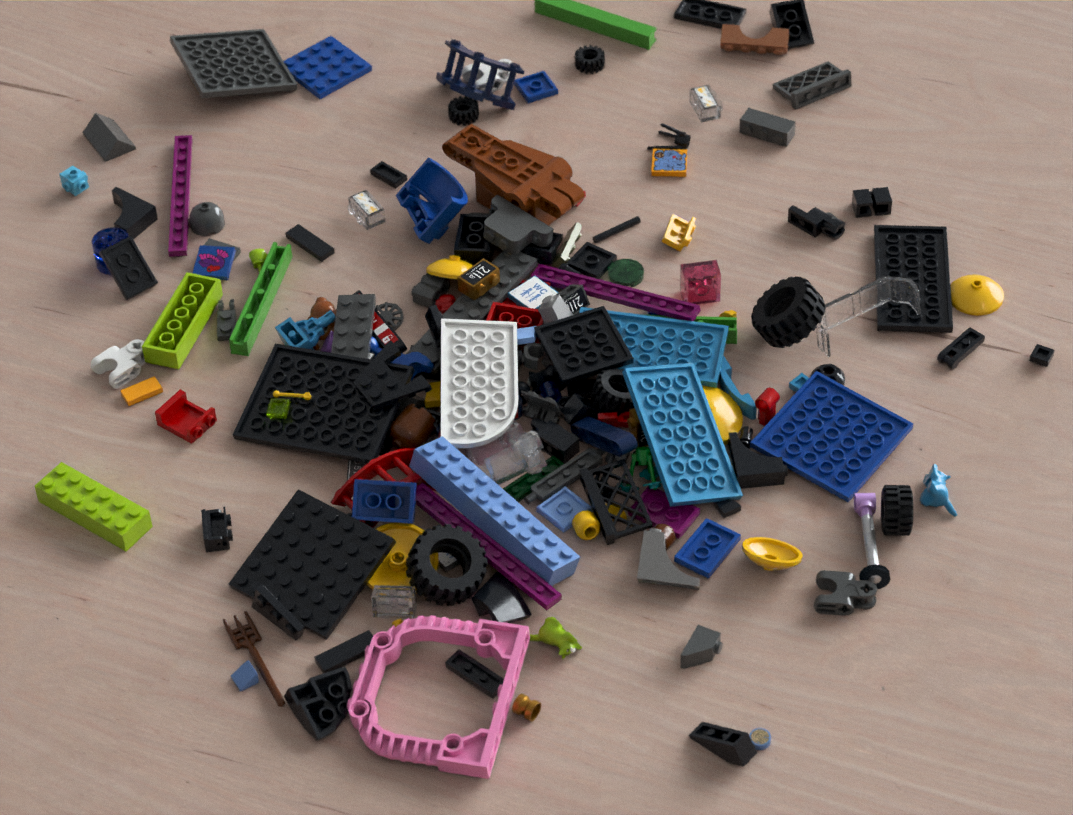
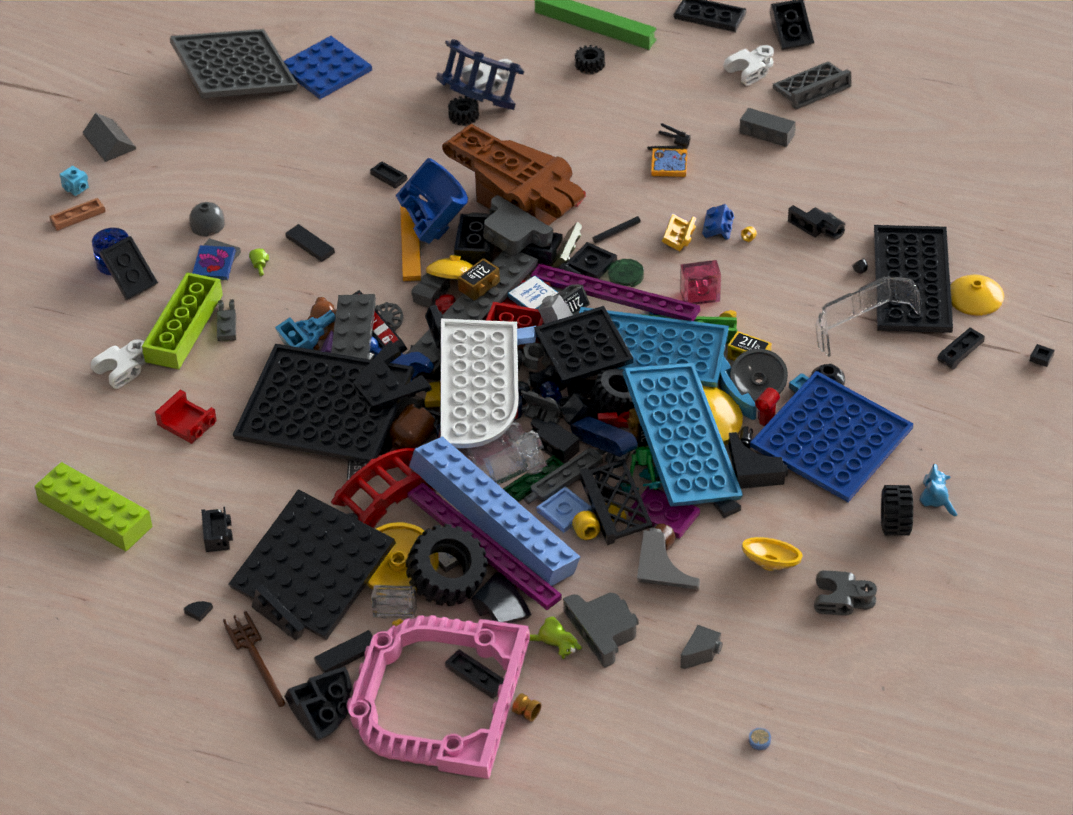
black arch [111,187,158,240] -> none
light orange tile [120,376,163,406] -> none
magenta plate [168,135,193,257] -> none
bright green tile [229,242,293,356] -> none
medium blue slope [231,660,259,692] -> none
clear neon green tile [267,398,291,419] -> none
yellow hinge [273,390,311,400] -> none
clear brick [348,190,385,230] -> none
blue slope [352,479,417,524] -> none
blue tile [514,71,558,103] -> none
blue plate [674,518,741,579] -> none
black slope [689,722,757,767] -> none
clear brick [690,85,723,123] -> none
nougat arch [720,24,789,55] -> none
black tyre [751,276,825,348] -> none
black piece [852,187,892,218] -> none
piece [854,493,890,589] -> none
none -> nougat tile [49,198,106,231]
none -> black tile [183,601,213,621]
none -> light orange tile [400,205,421,281]
none -> dark grey brick [563,593,639,668]
none -> blue bracket [702,204,734,240]
none -> white piece [723,45,774,86]
none -> brick [727,331,772,361]
none -> dark grey dish [730,349,788,401]
none -> yellow hinge [741,226,757,242]
none -> black hinge [852,258,868,274]

